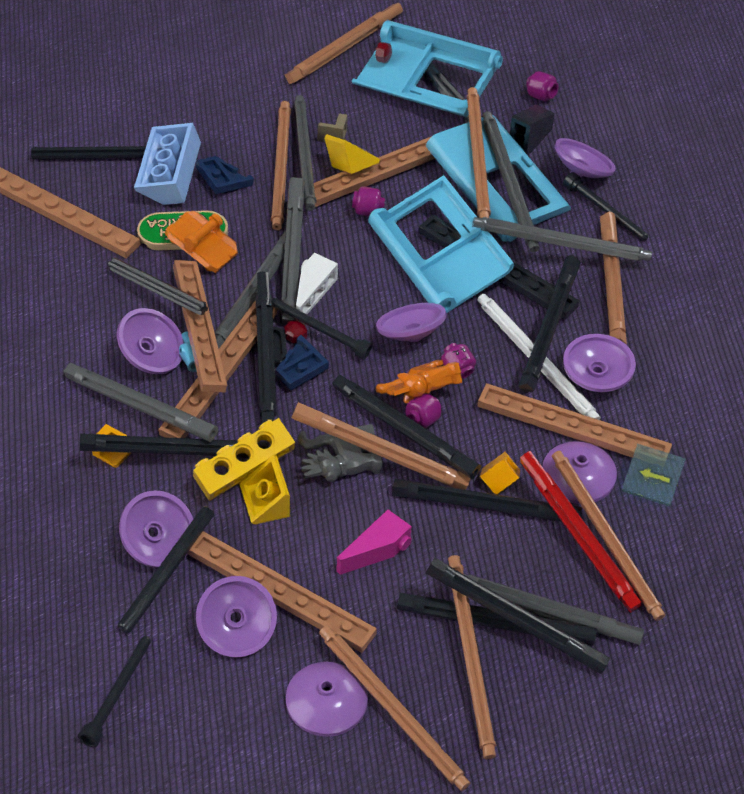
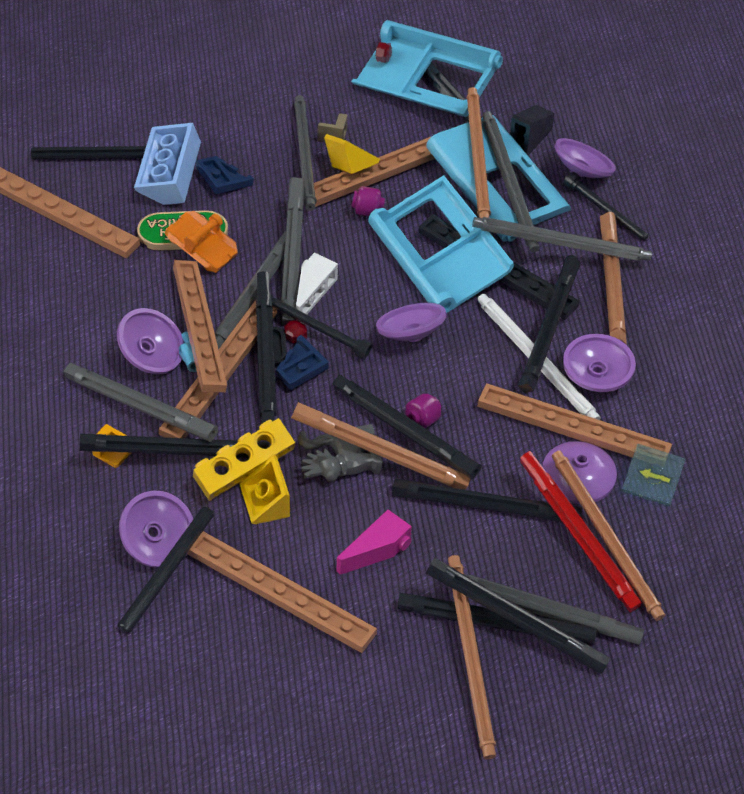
black piece [78,636,151,747] -> none
black axle [108,258,208,315] -> none
medium lavender dish [196,576,277,657] -> none
nougat piece [271,101,291,230] -> none
nougat piece [285,3,403,84] -> none
medium lavender dish [286,662,368,736] -> none
nougat piece [319,625,470,791] -> none
orange animal [376,360,462,403] -> none
magenta head [441,343,476,379] -> none
light orange panel [480,452,521,494] -> none
magenta head [526,71,559,102] -> none

